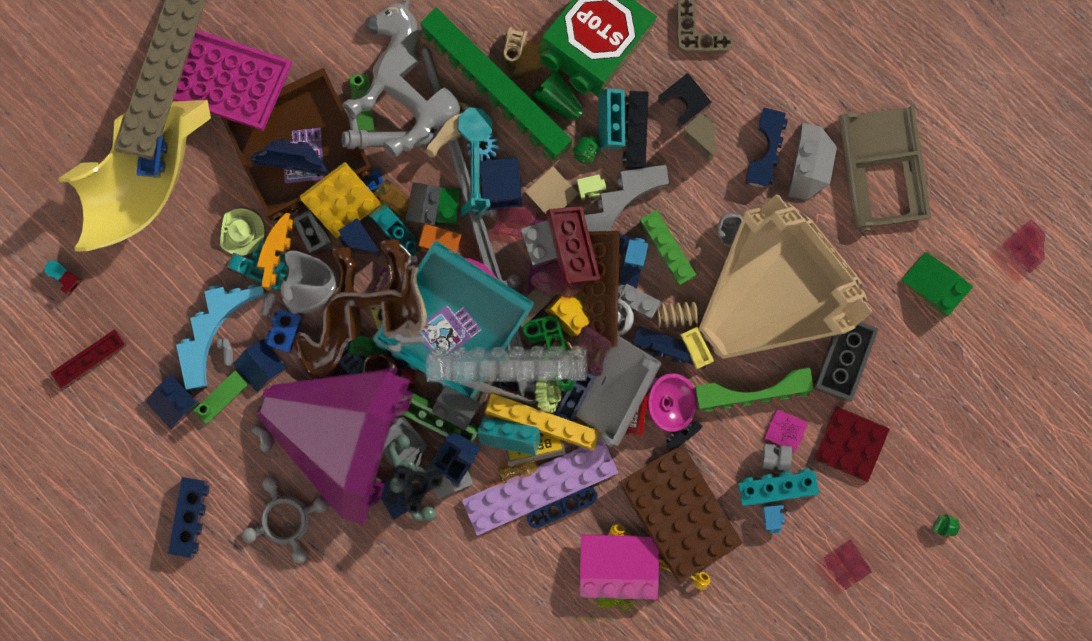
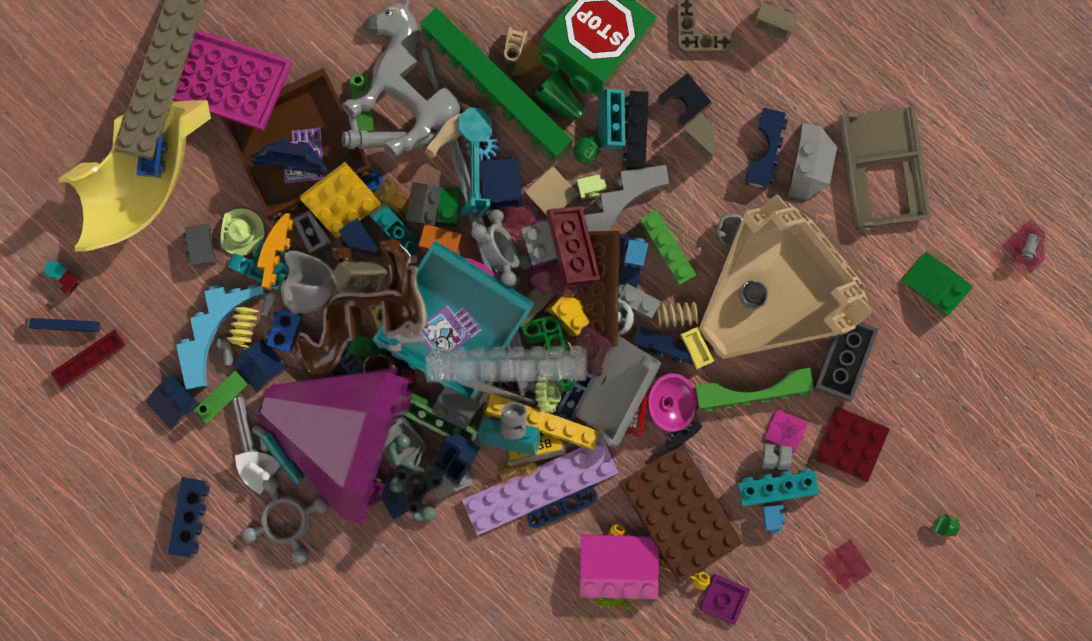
none -> dark blue beam [25,318,101,332]
none -> dark grey brick [183,224,216,267]
none -> light yellow piece [227,306,259,348]
none -> light grey axle [232,397,258,453]
none -> white shield [235,452,280,494]
none -> teal pin [260,431,304,485]
none -> dark tan slope [333,261,387,293]
none -> light grey piece [471,209,532,287]
none -> light grey wheel [500,402,527,440]
none -> magenta tile [699,573,750,625]
none -> flat silver hair [739,280,768,309]
none -> dark tan slope [753,2,798,41]
none -> light grey pin [1021,234,1040,260]

